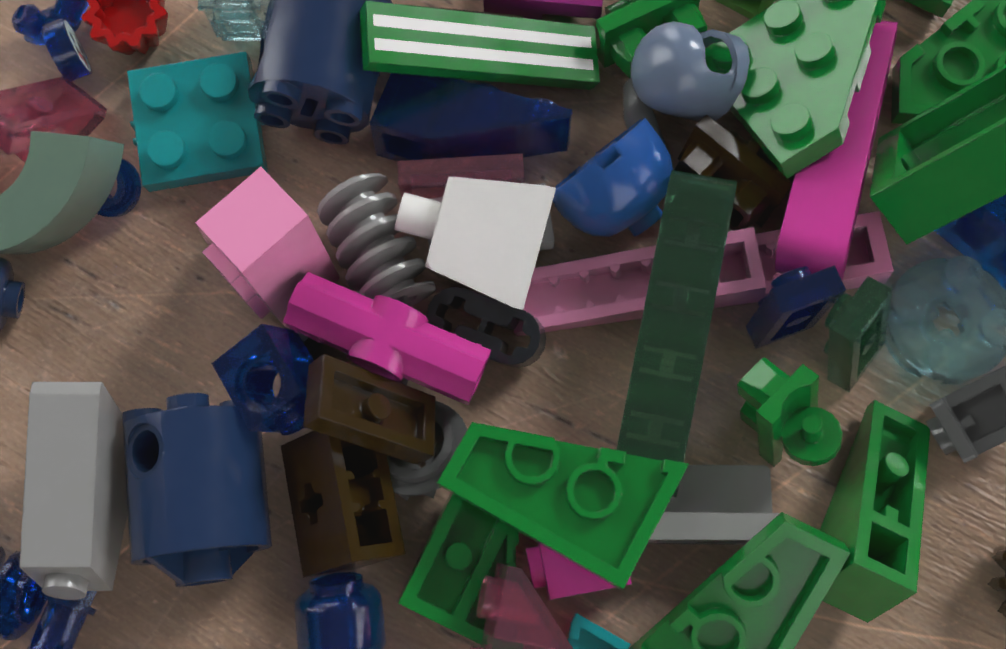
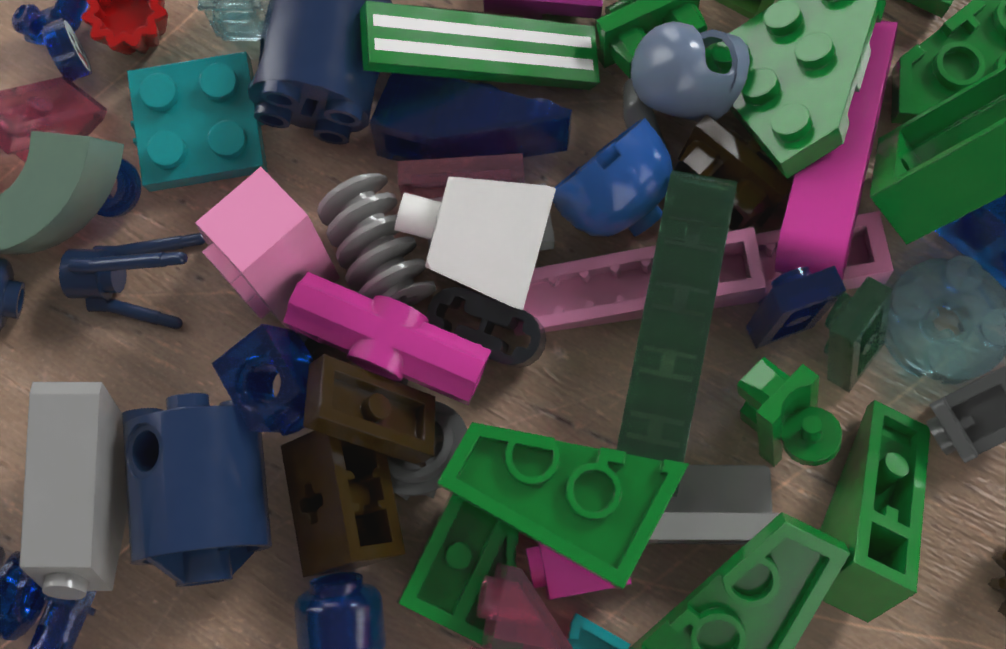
none -> dark blue plant [59,233,205,329]

